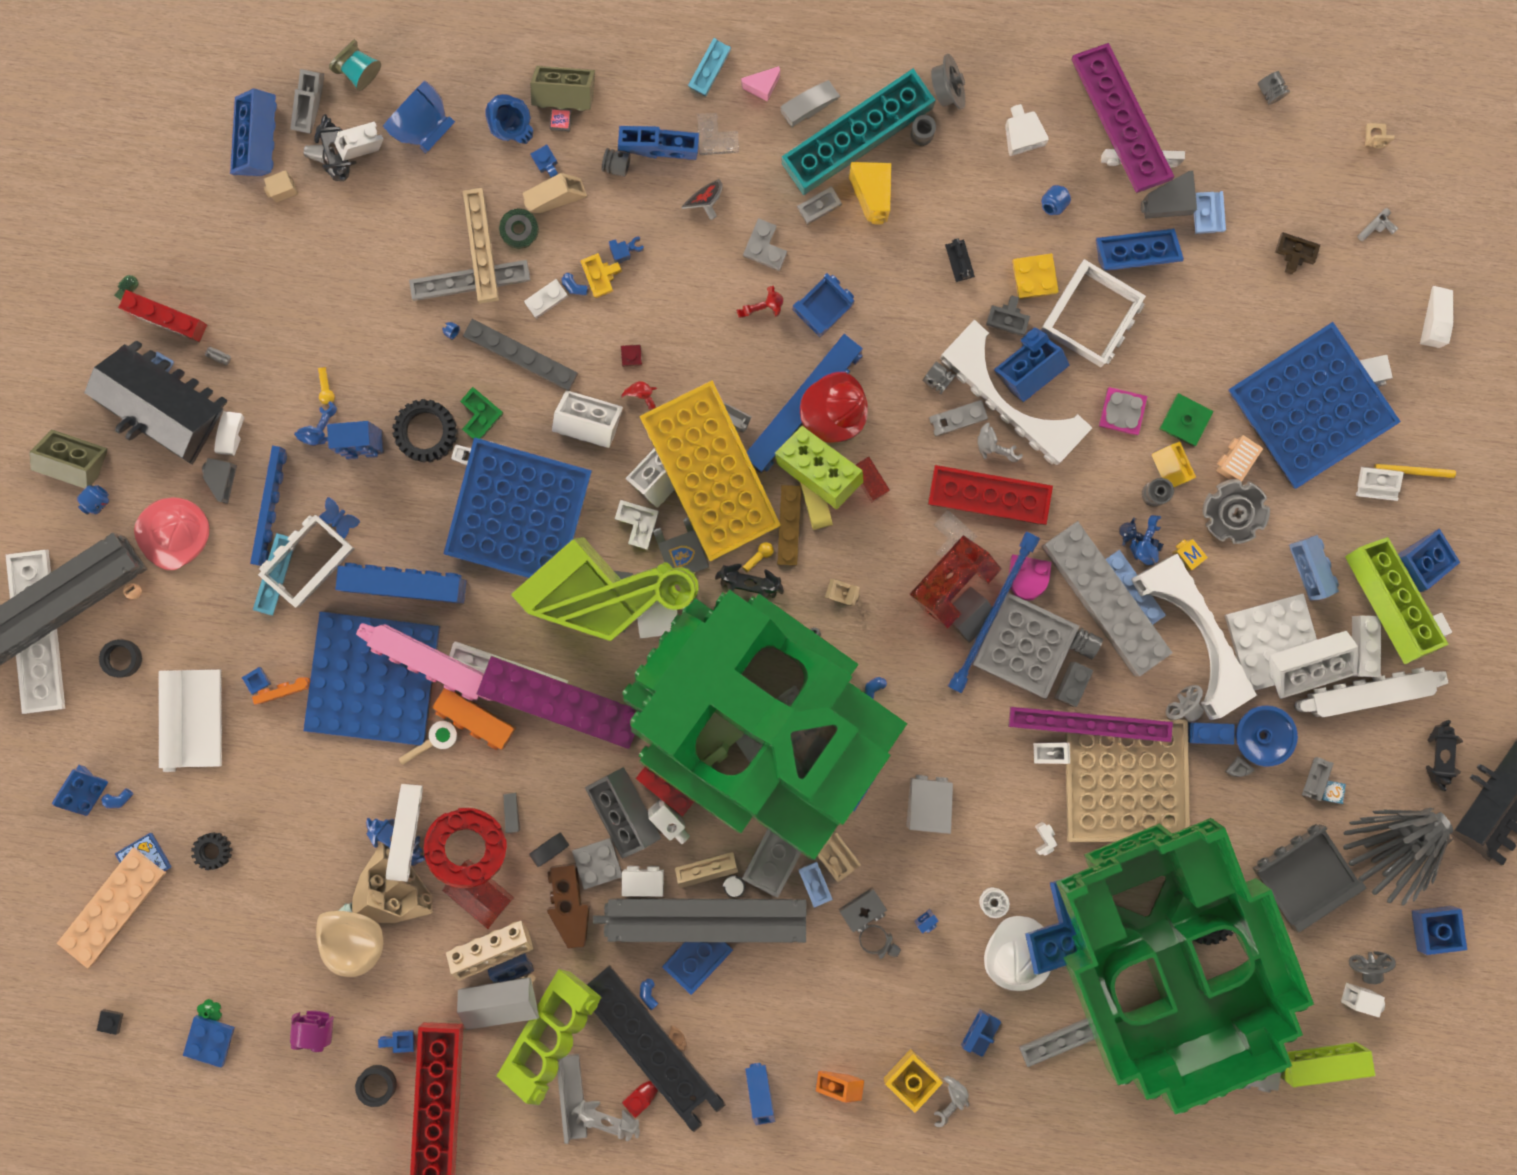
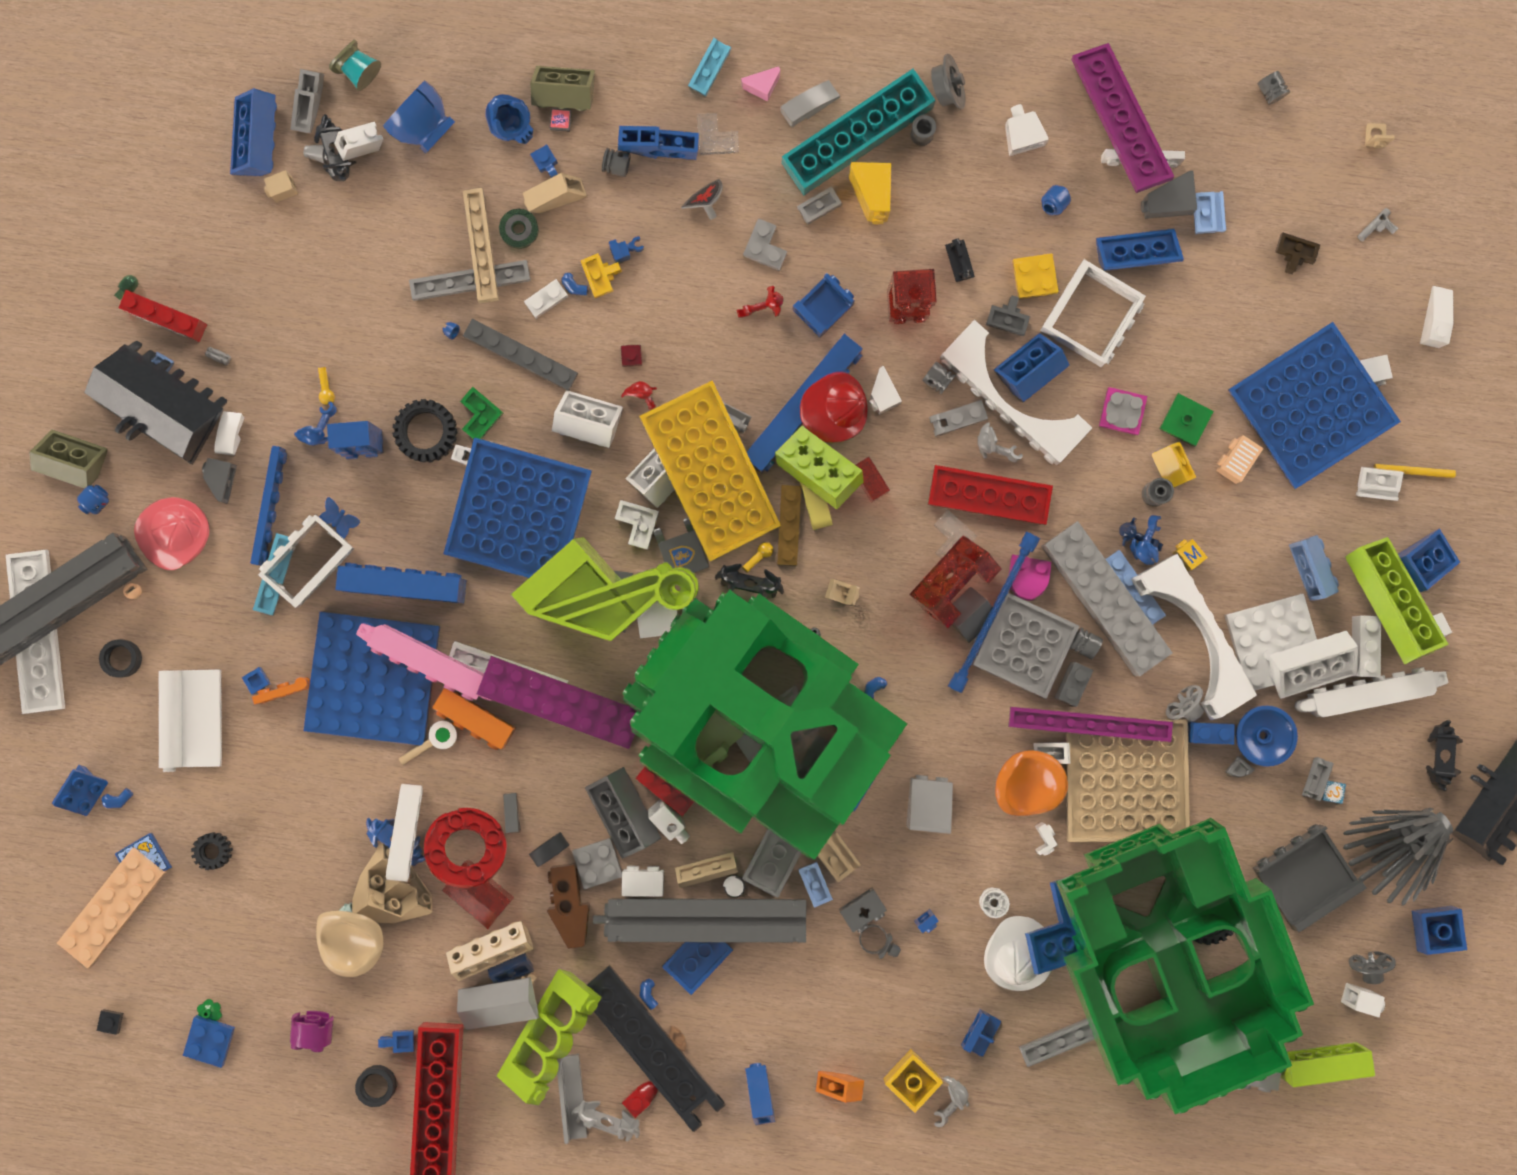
blue plate [1020,327,1049,352] -> none
light grey piece [1203,479,1270,544] -> none
none -> white slope [869,366,902,415]
none -> clear red plate [887,269,937,324]
none -> orange piece [995,750,1068,816]

